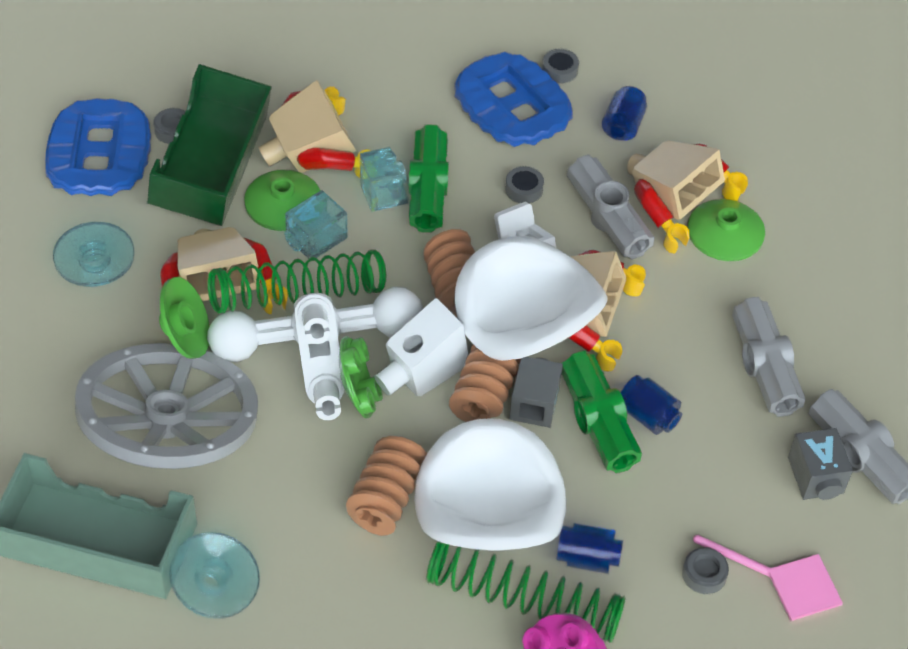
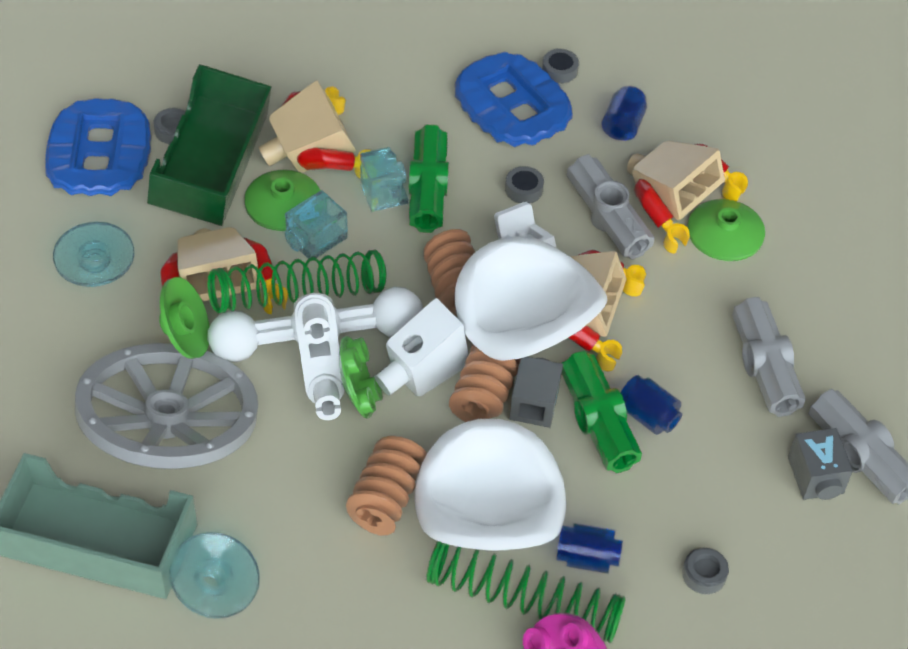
bright pink piece [693,535,843,621] -> none

